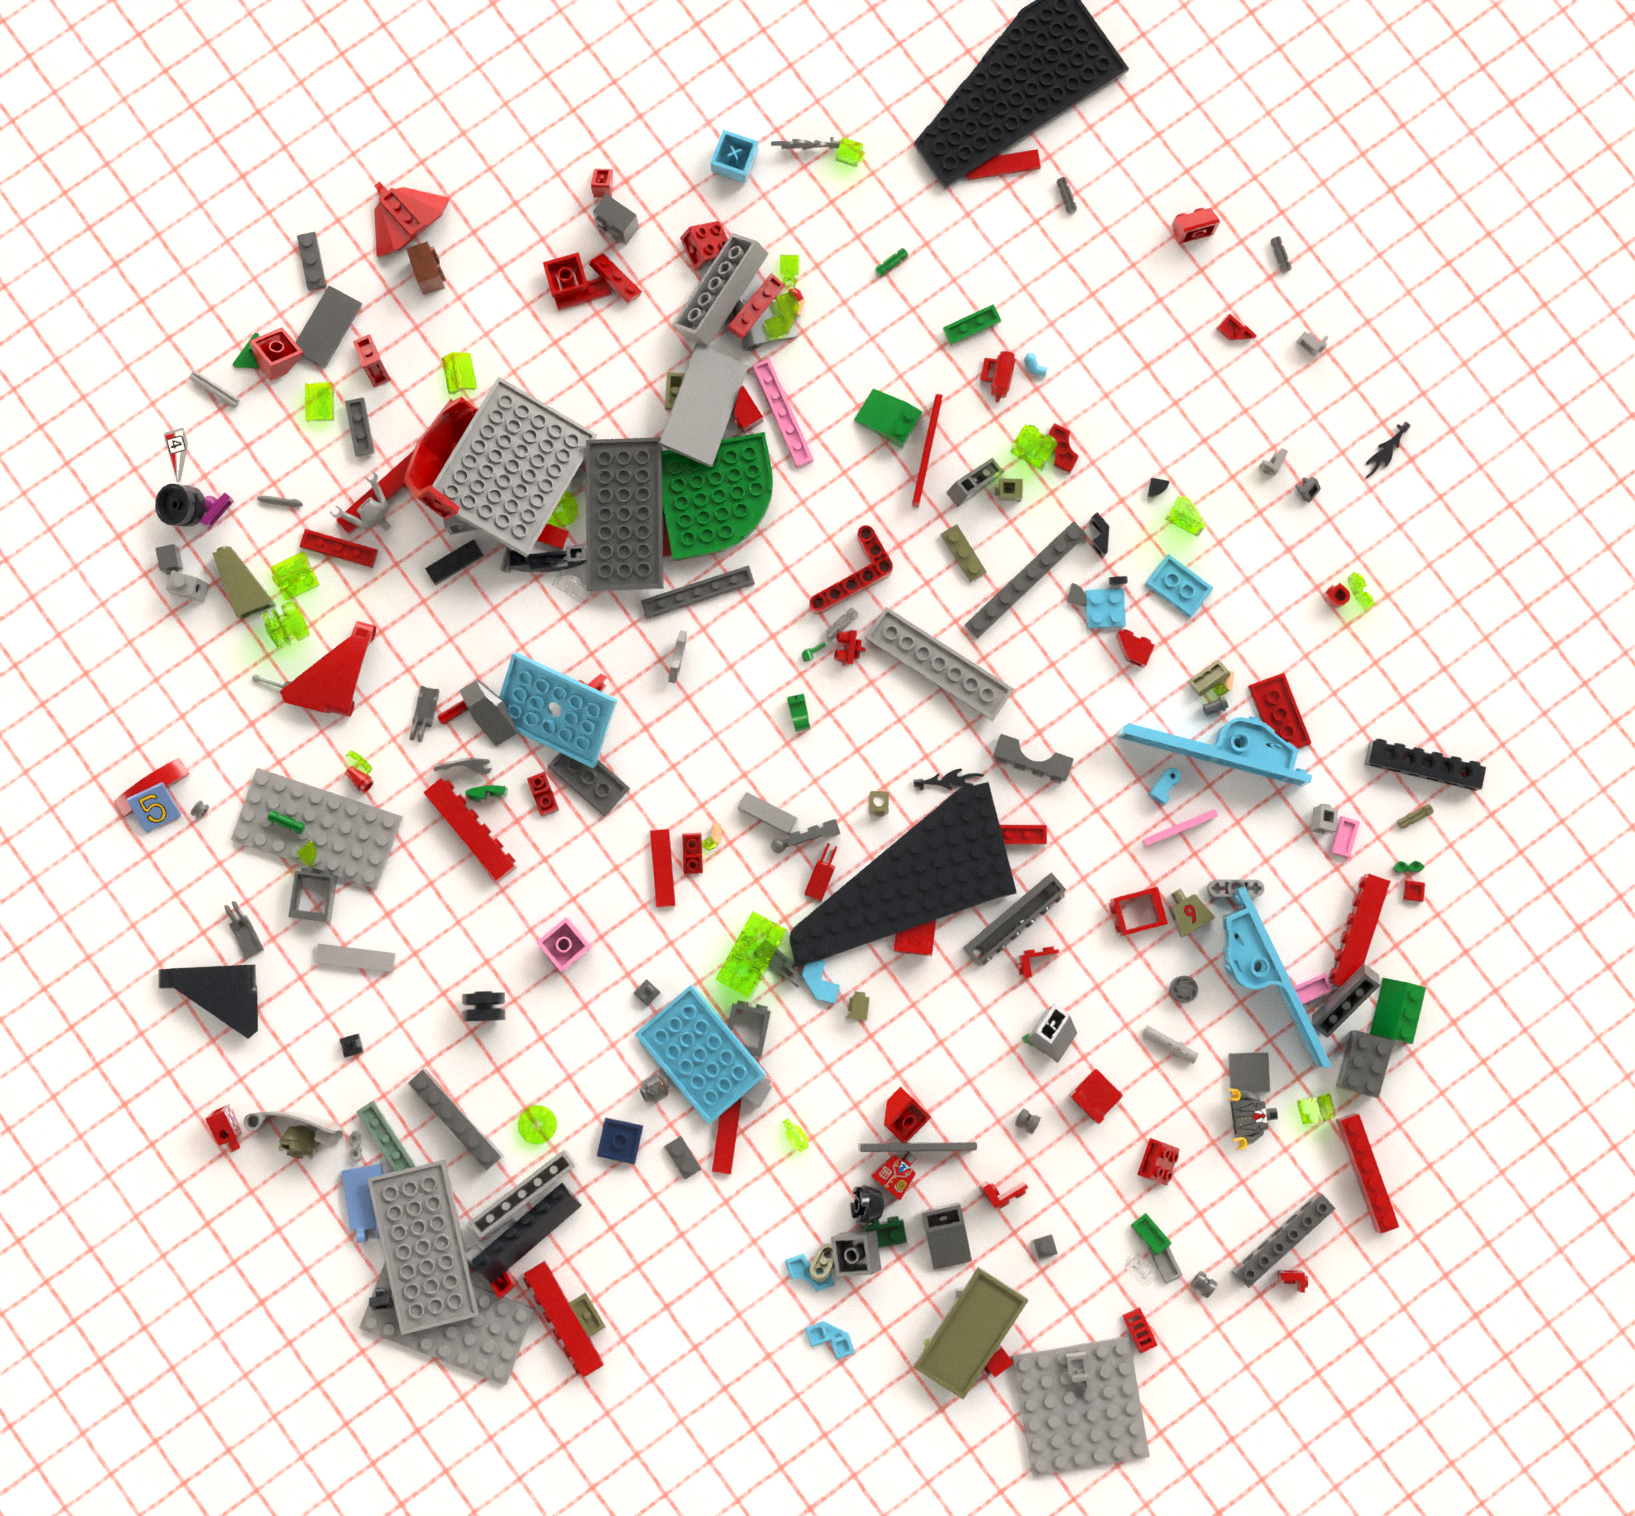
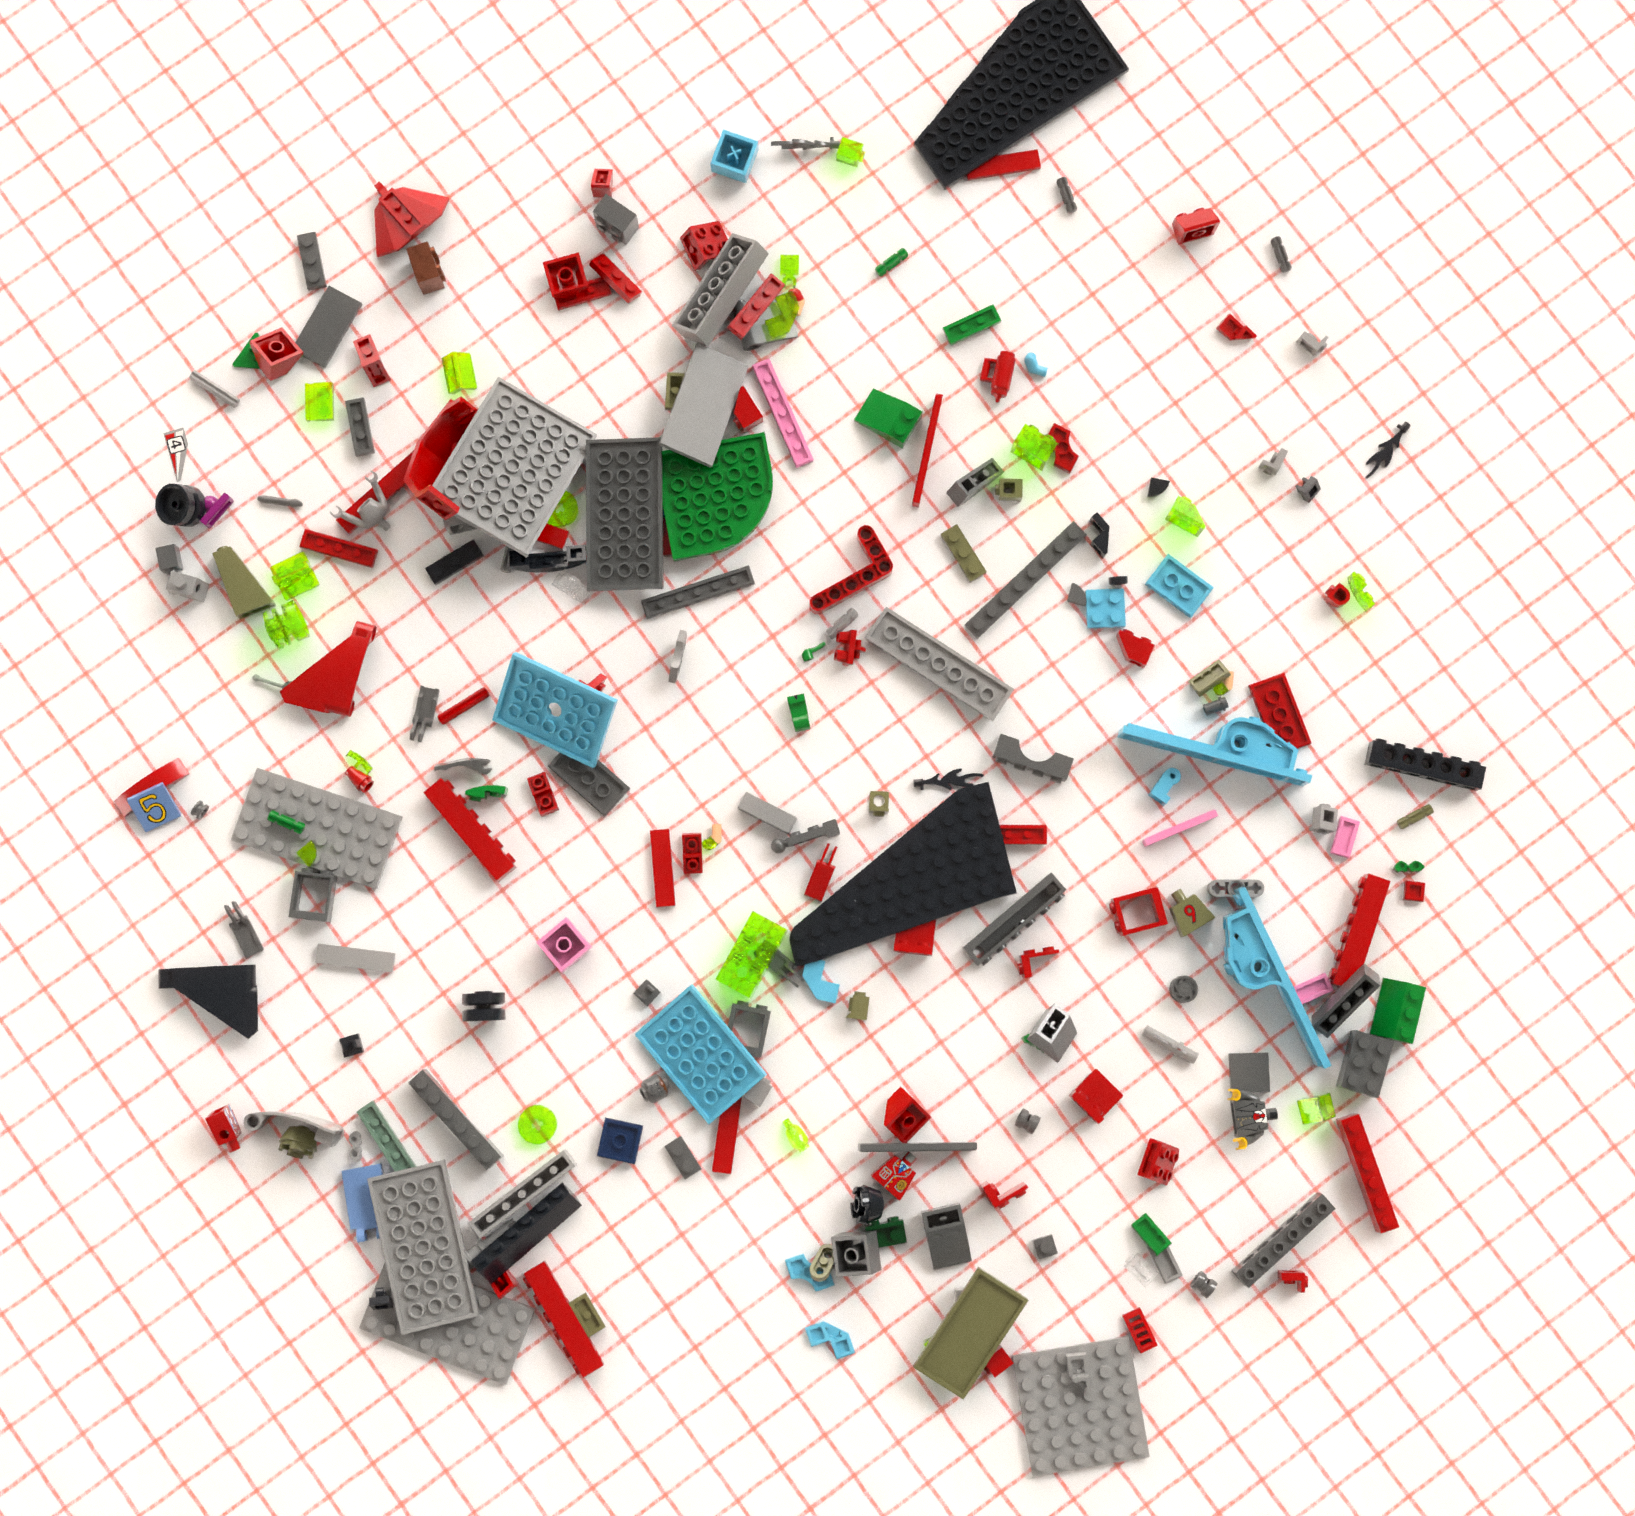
dark grey piece [459,679,518,746] -> none

